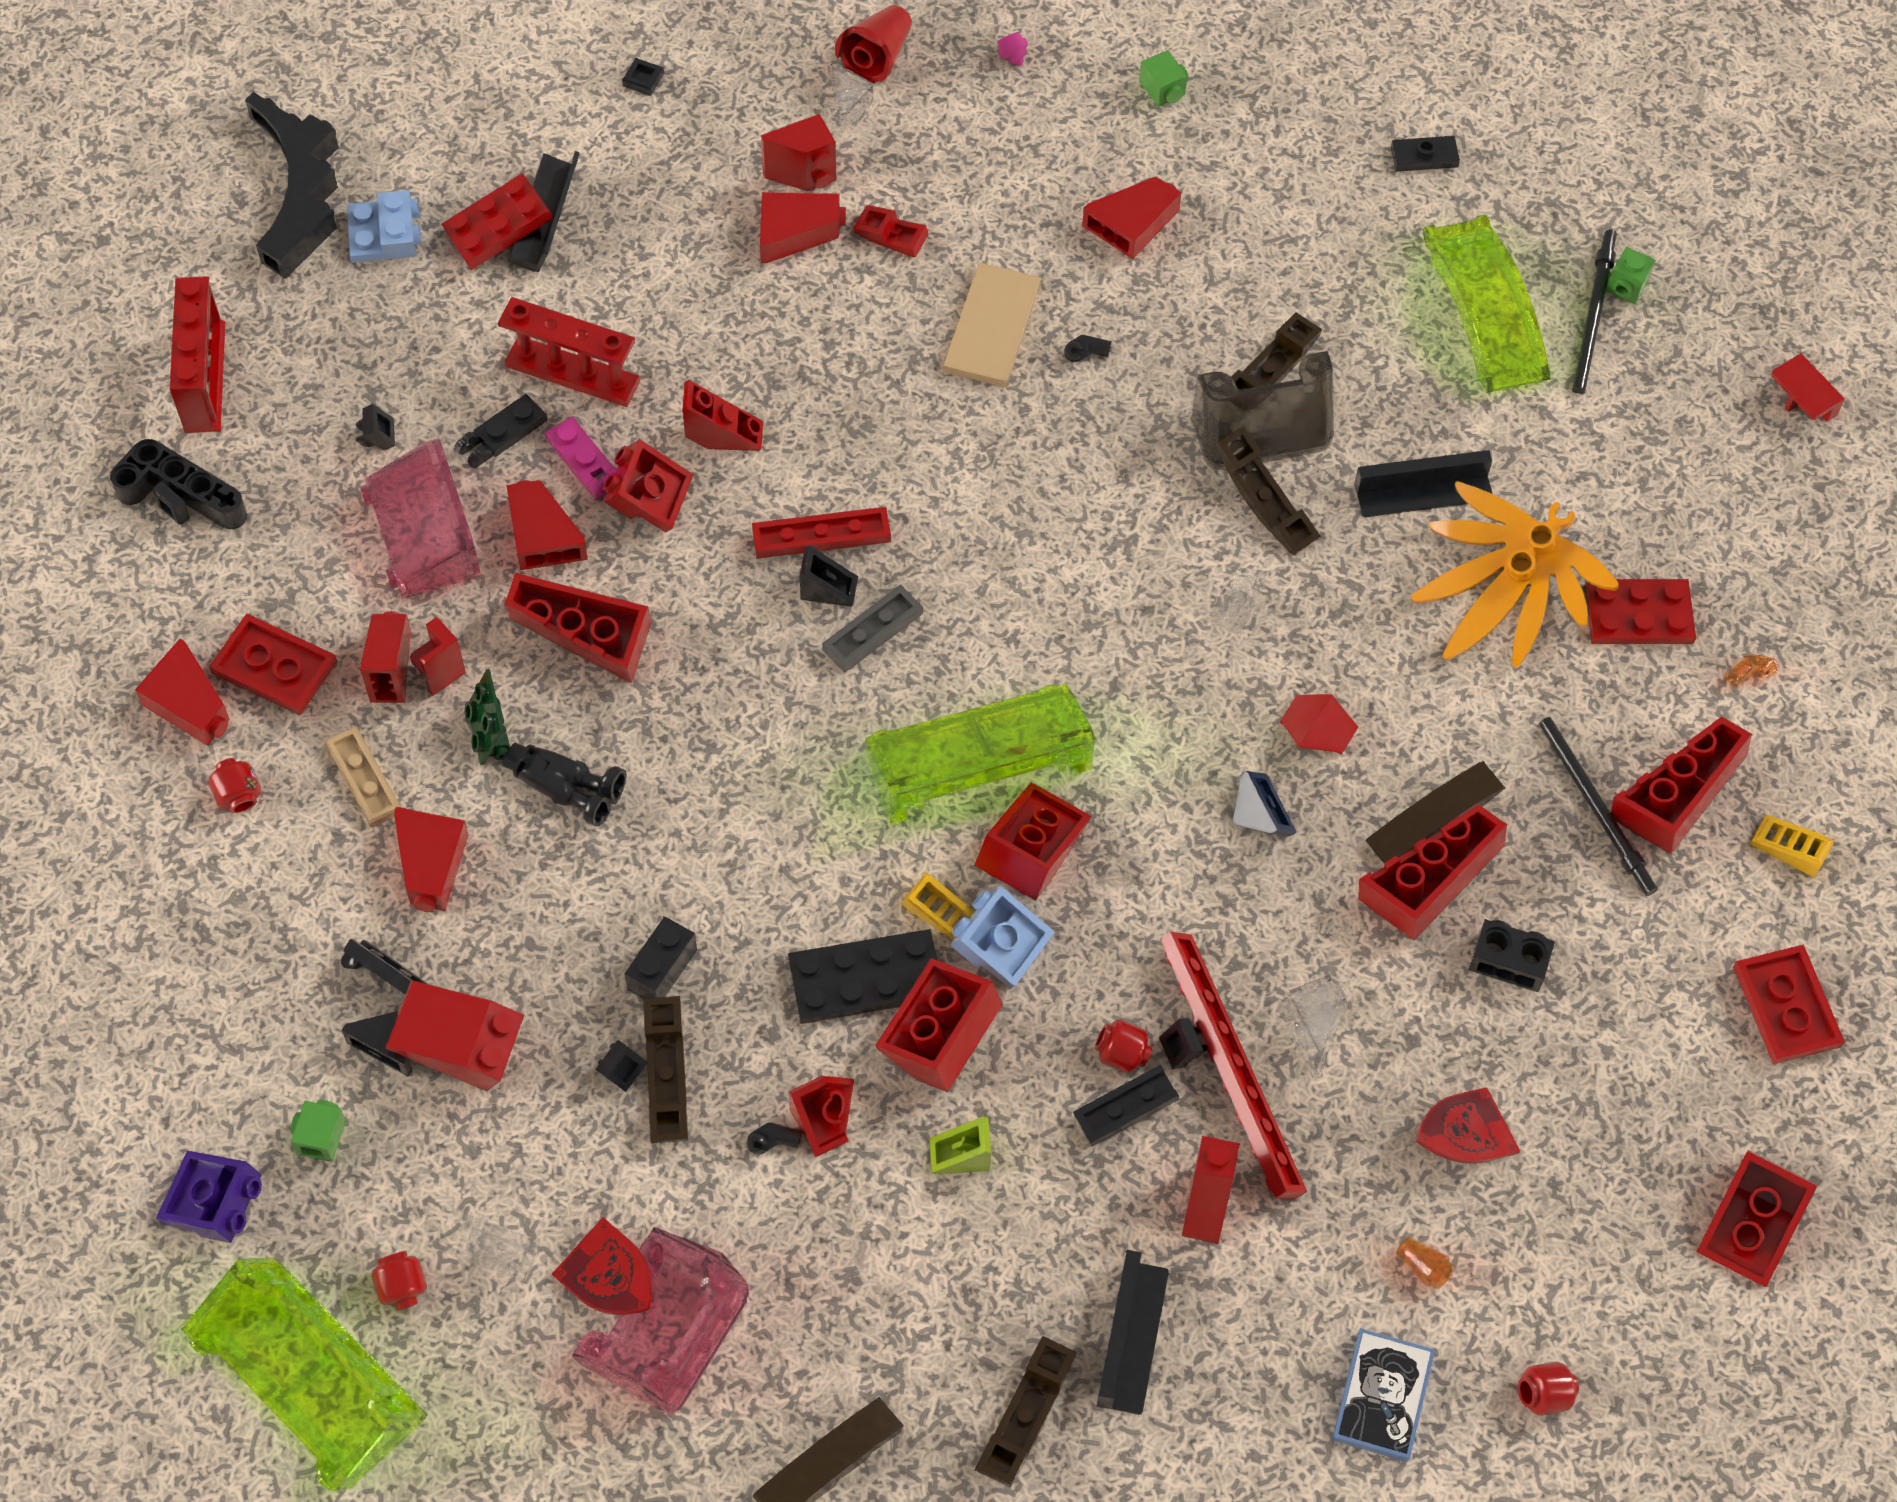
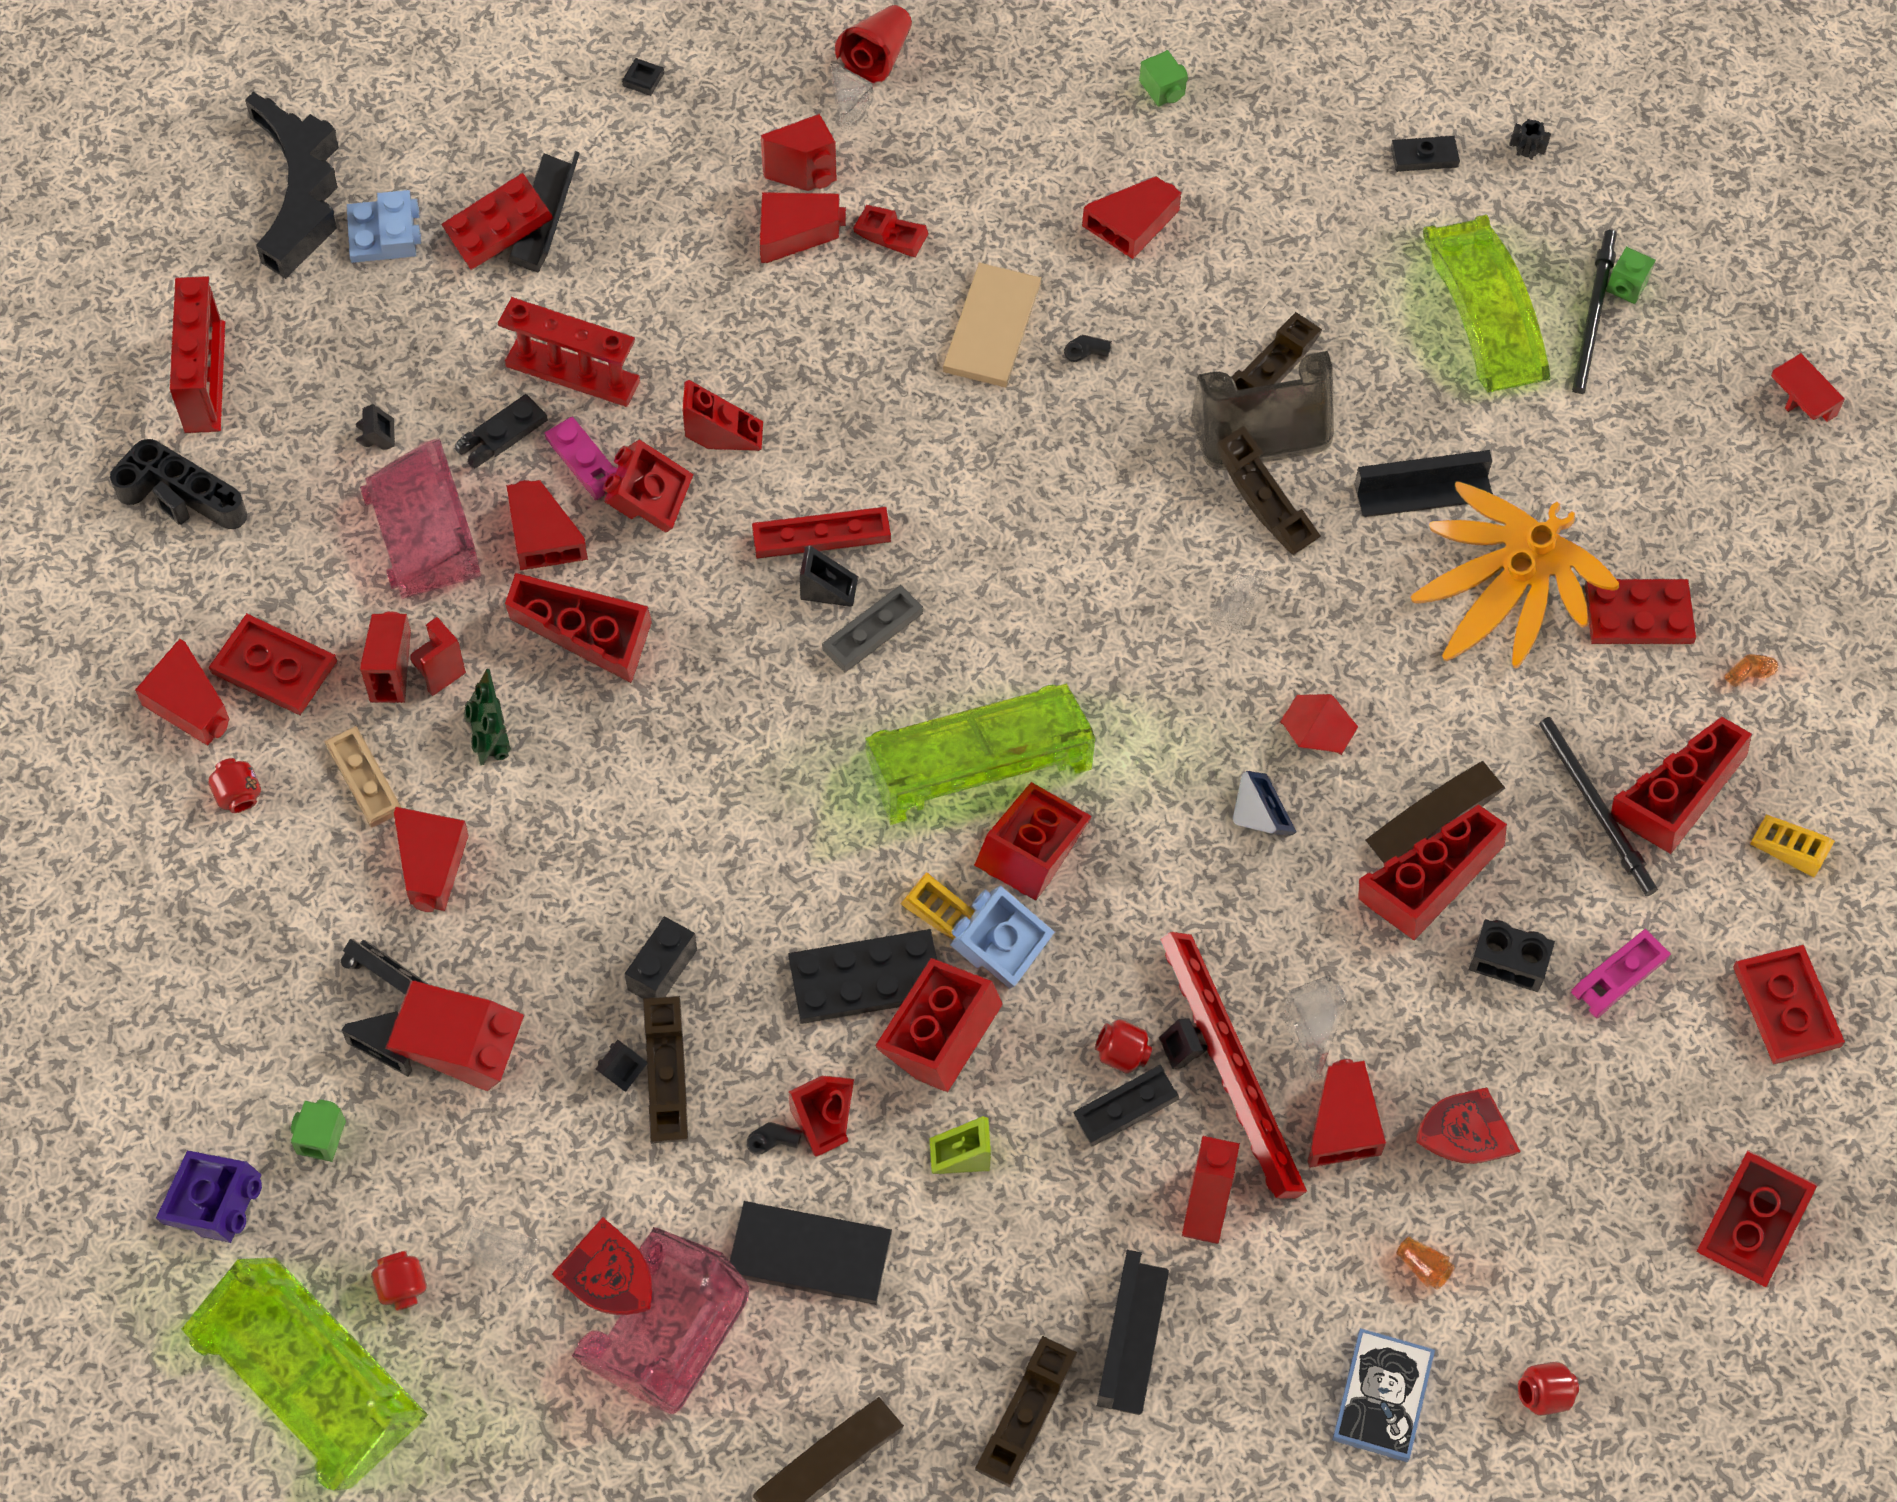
black piece [502,742,627,827] -> none
dark pink plate [997,32,1028,66] -> none
none -> black tile [727,1201,892,1305]
none -> red slope [1307,1059,1386,1168]
none -> black gear [1509,119,1551,160]
none -> dark pink plate [1571,928,1671,1019]

